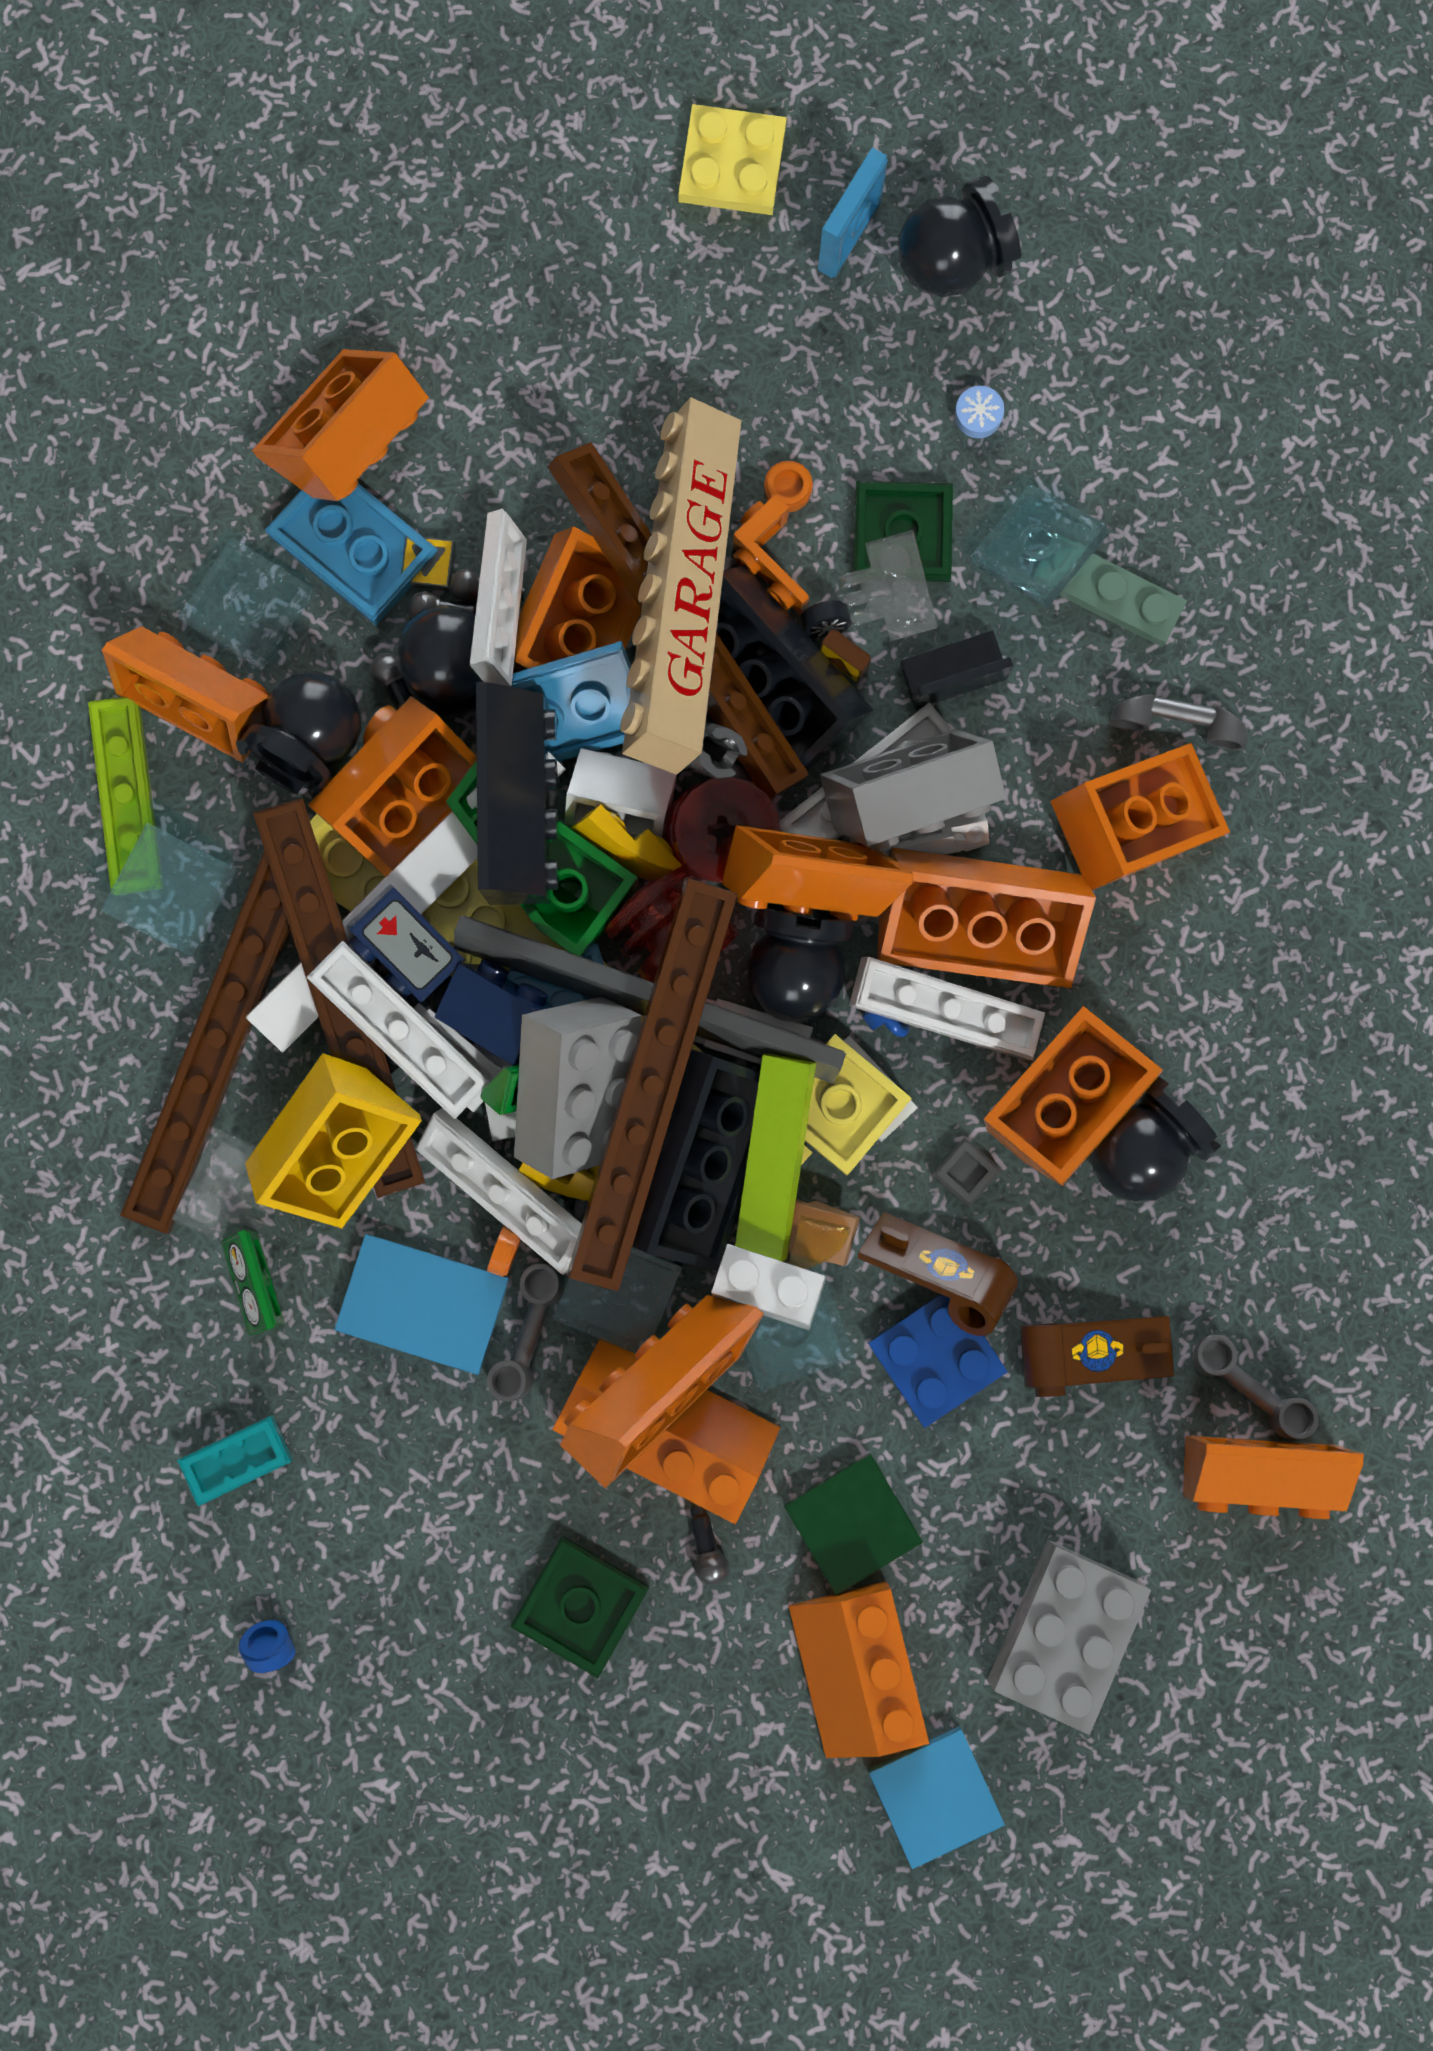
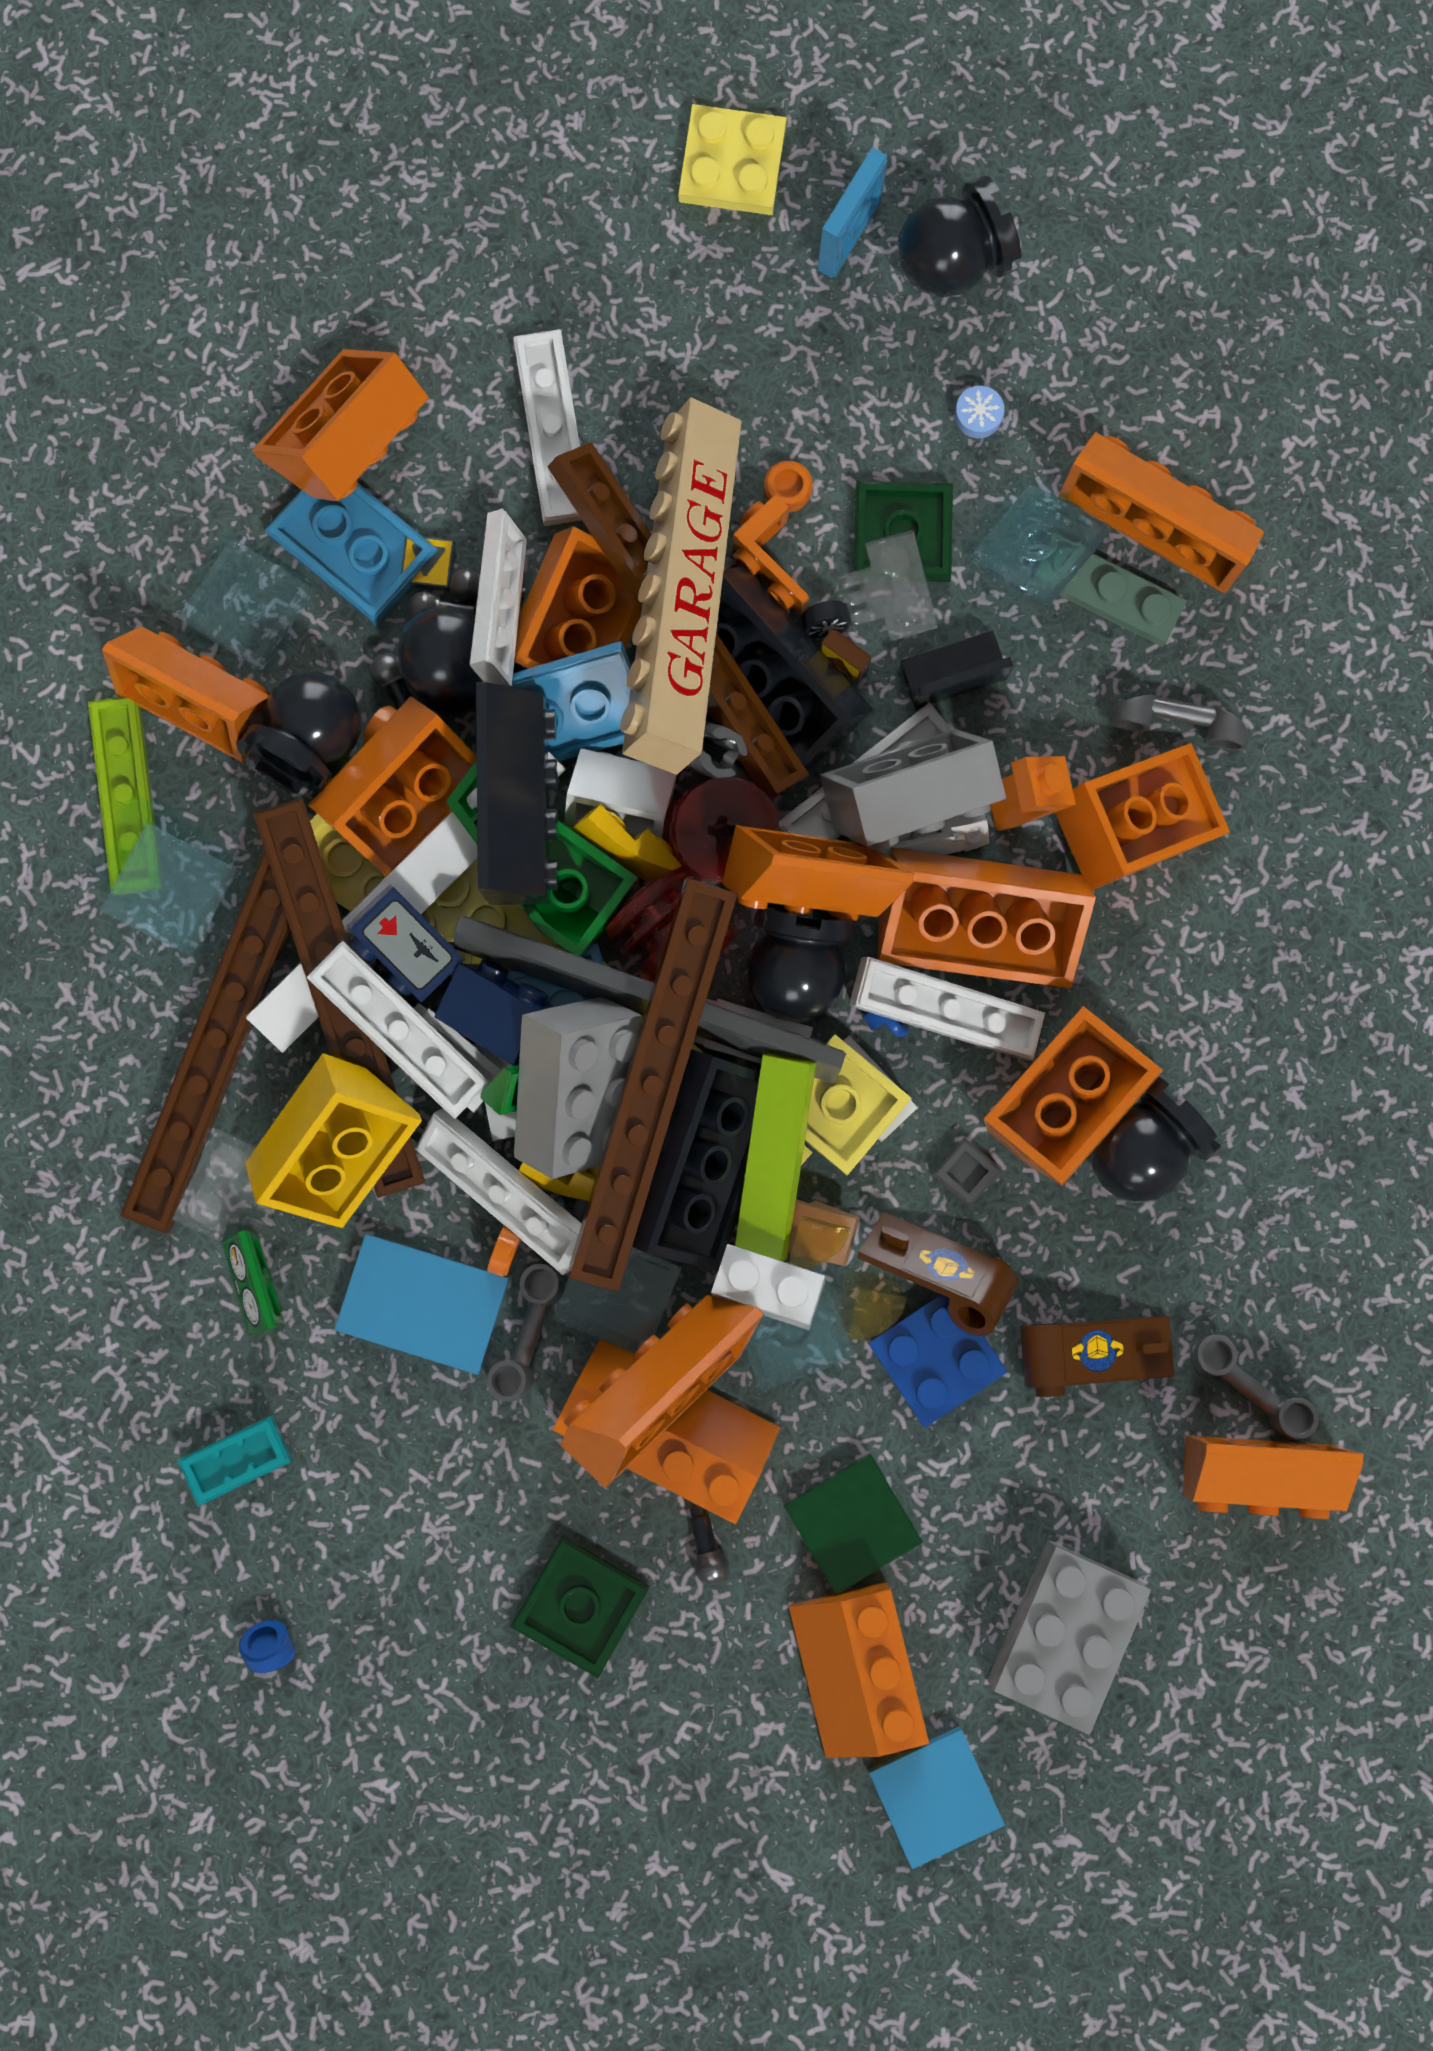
none -> white tile [513,329,582,526]
none -> clear yellow tile [848,1288,907,1339]
none -> orange bracket [990,756,1076,831]
none -> orange slope [1059,432,1265,594]

